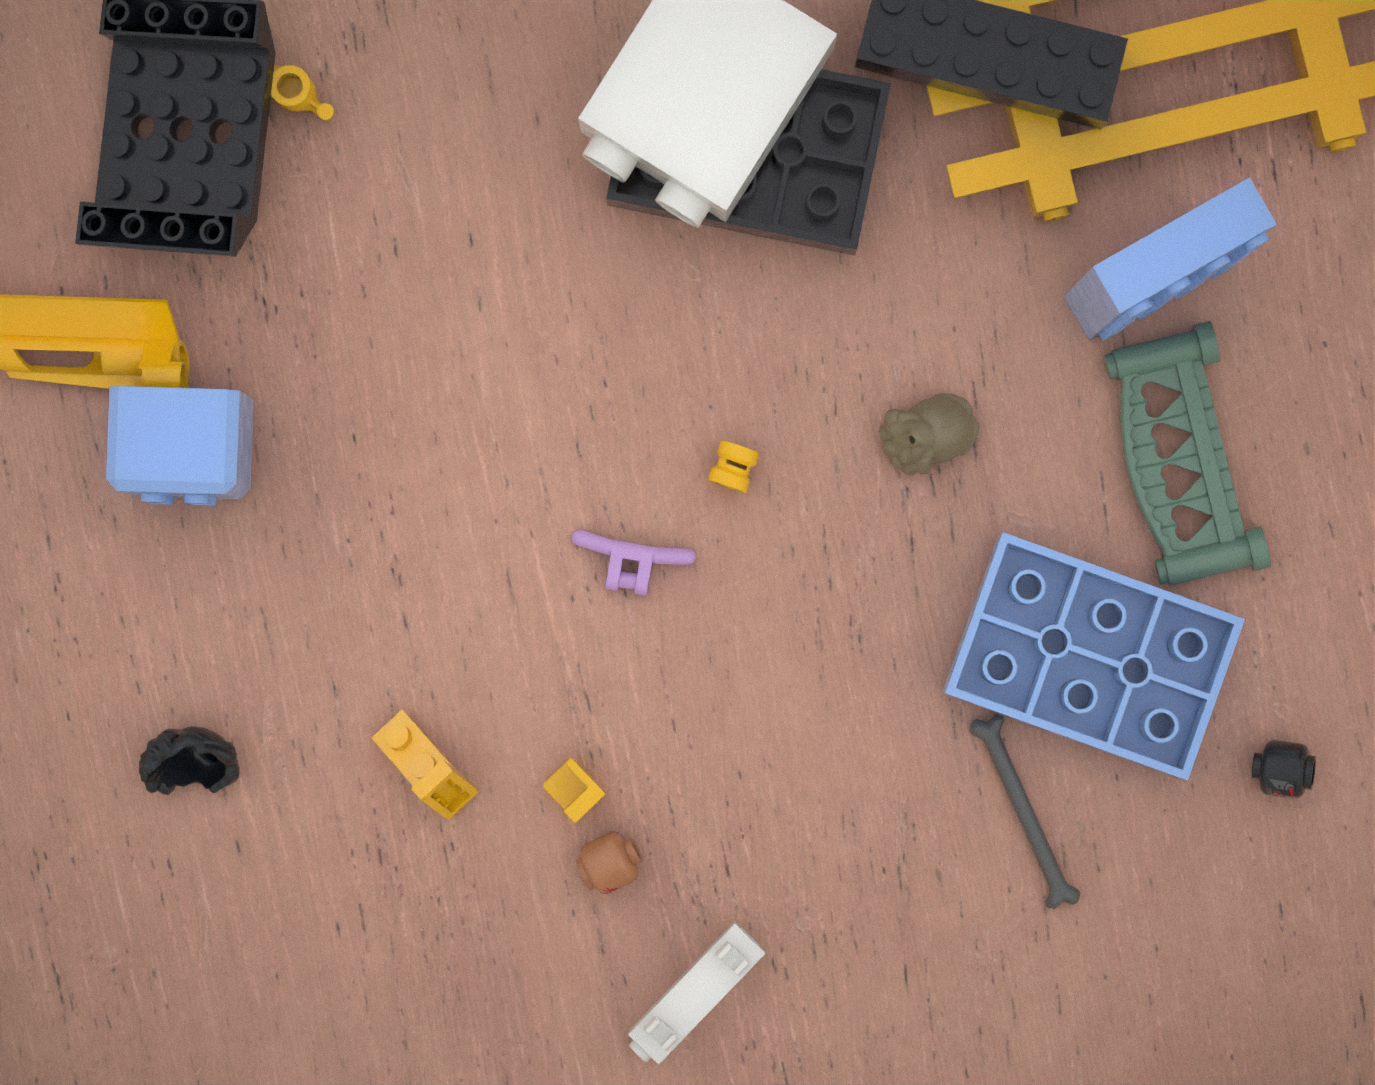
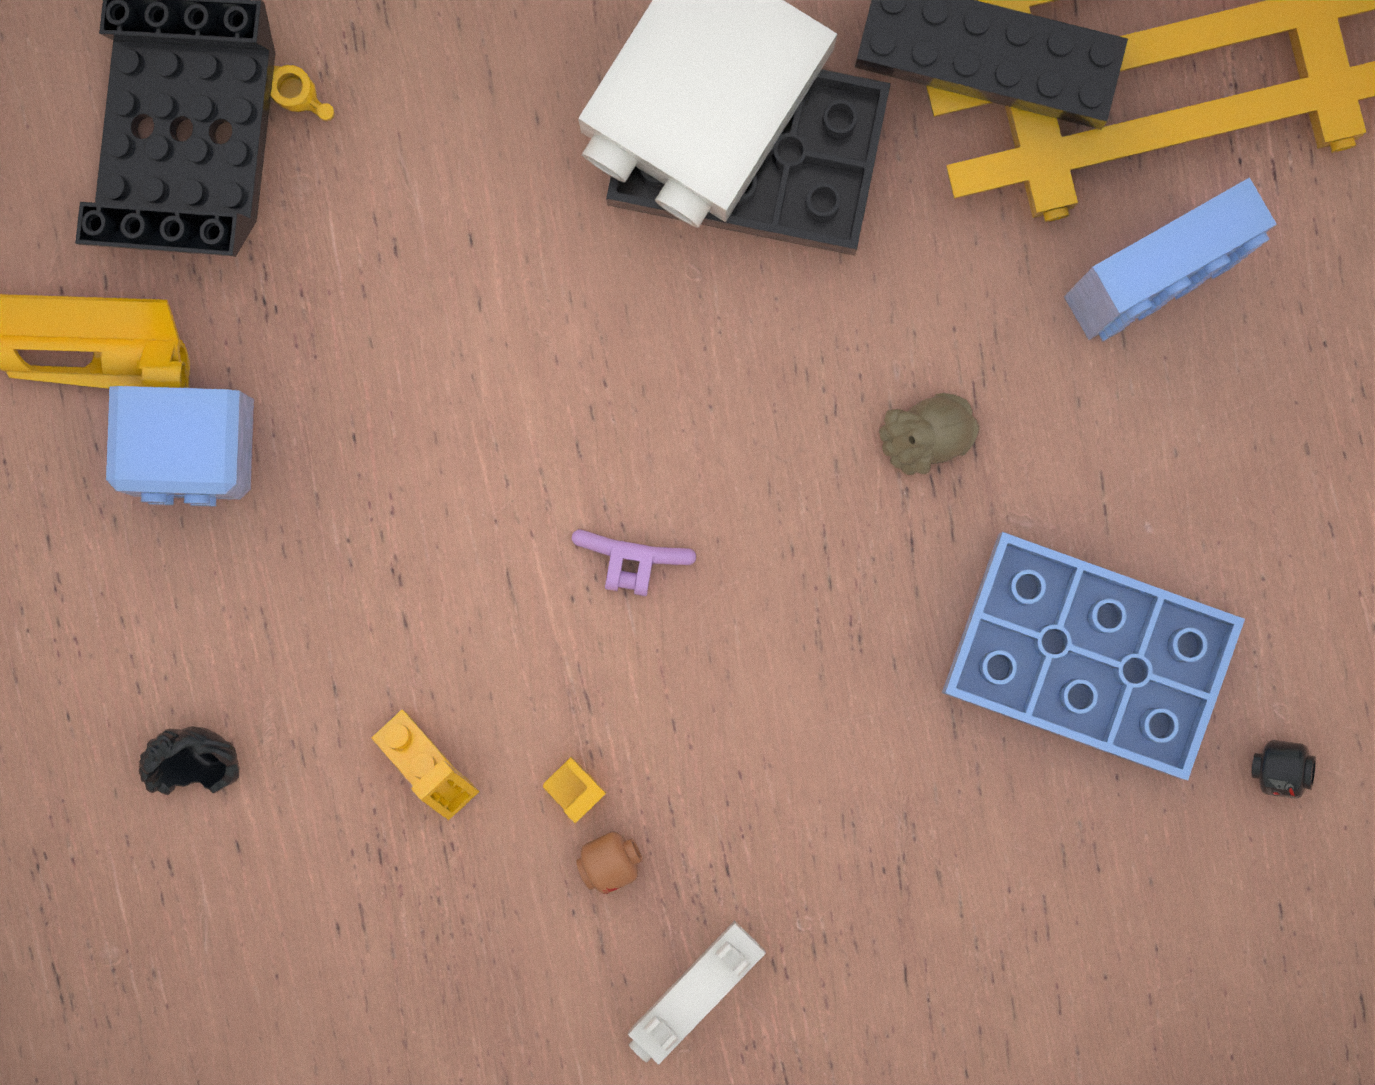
yellow wheel [707,440,760,494] -> none
dark grey piece [970,715,1080,909] -> none
sand green piece [1104,321,1271,586] -> none

